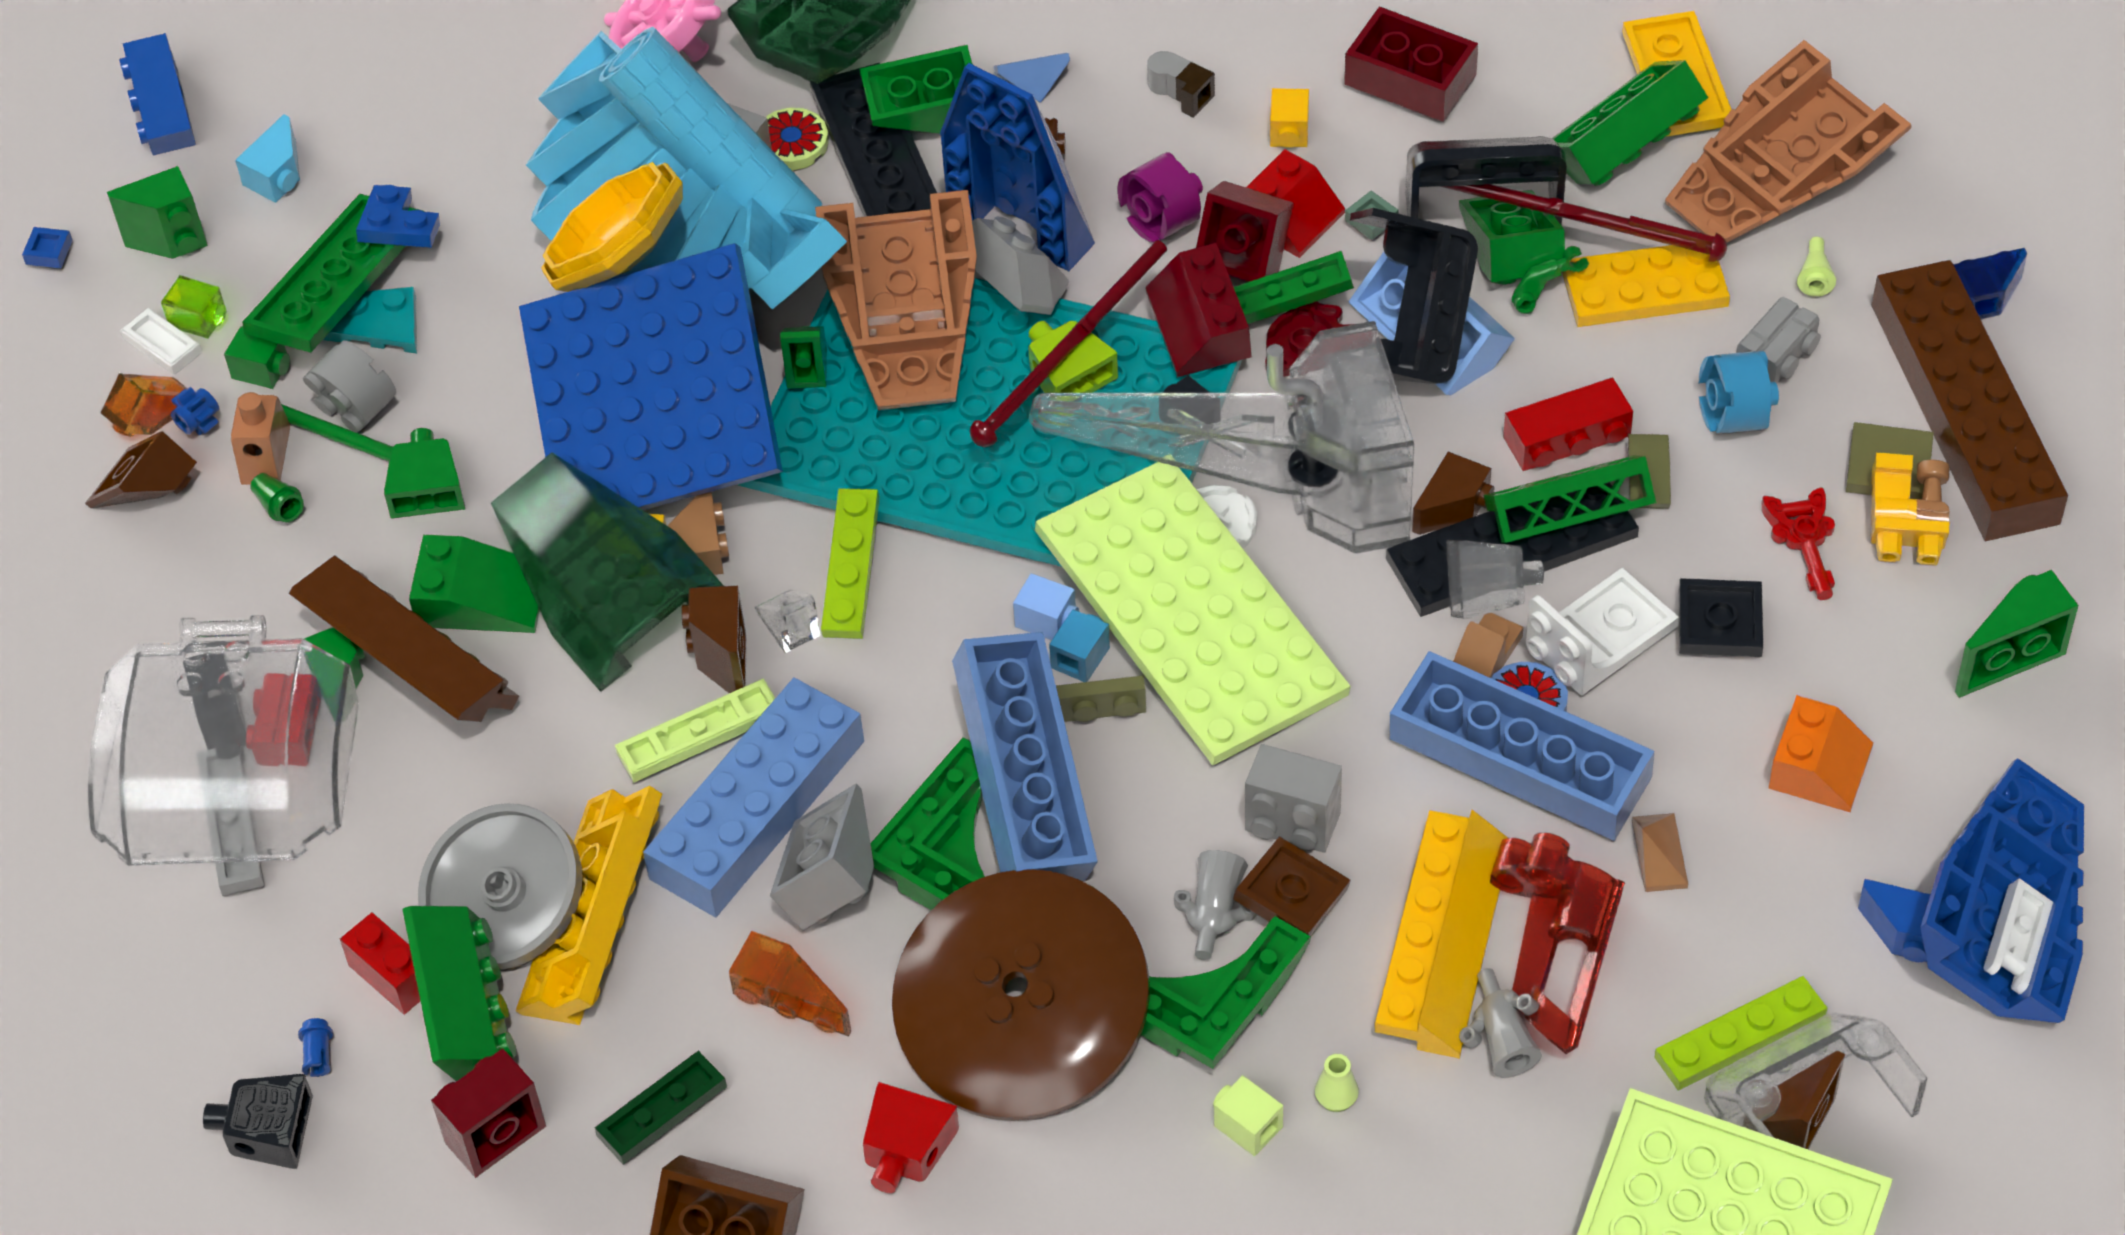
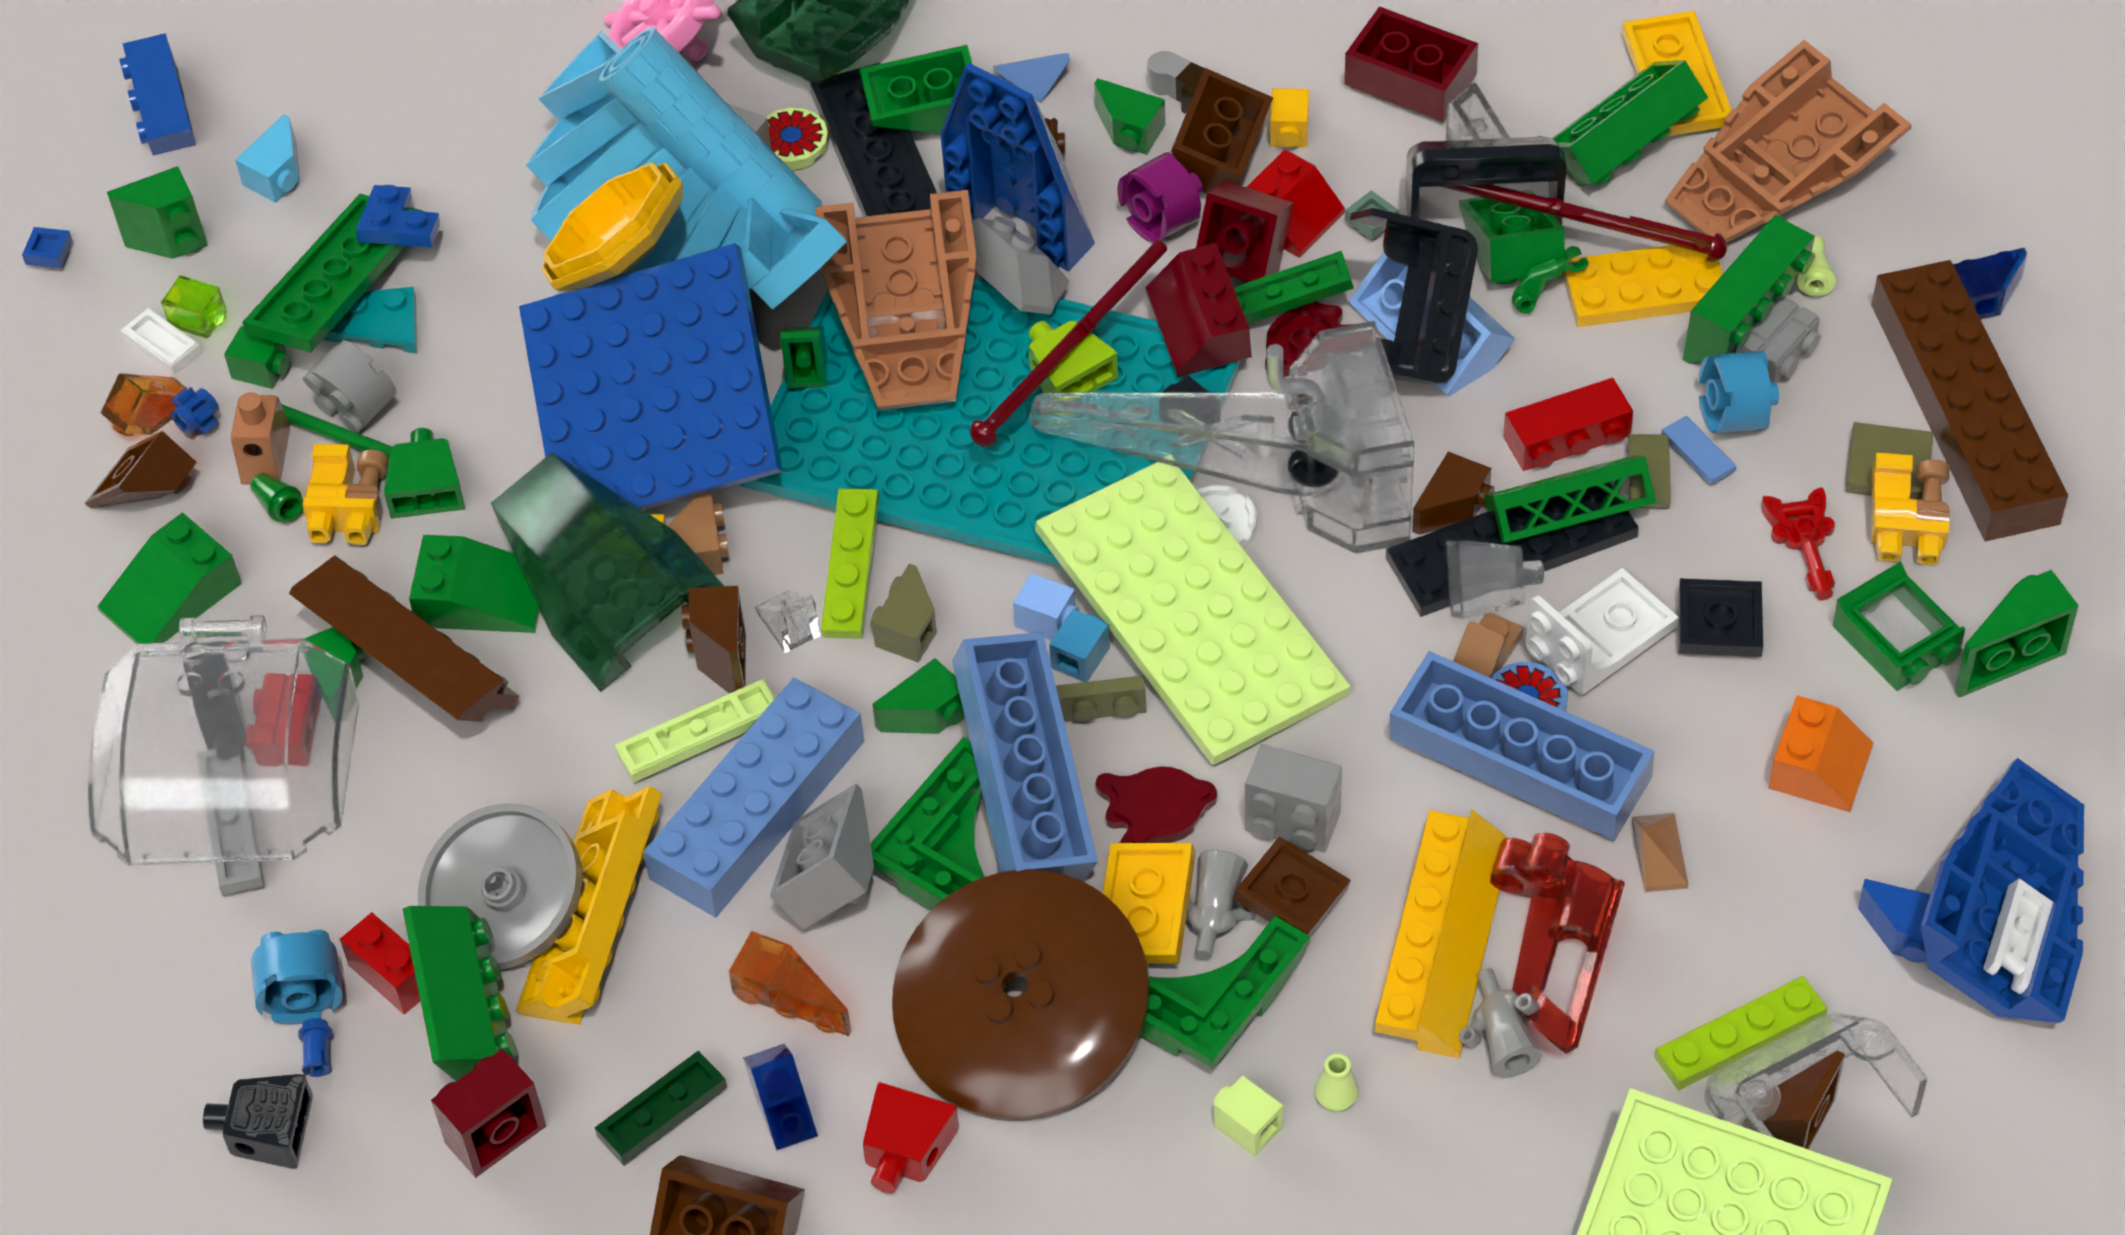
none -> green slope [97,512,242,655]
none -> dark azure brick [251,929,343,1025]
none -> yellow hips [302,444,389,545]
none -> clear blue slope [743,1044,818,1151]
none -> olive slope [870,563,937,663]
none -> green slope [872,658,965,734]
none -> green slope [1094,78,1166,155]
none -> dark red tile [1095,766,1217,843]
none -> yellow plate [1103,843,1196,964]
none -> reddish brown slope [1171,68,1273,194]
none -> clear slope [1446,83,1510,141]
none -> medium blue piece [1661,416,1736,485]
none -> green slope [1682,215,1815,363]
none -> green window [1833,561,1965,691]

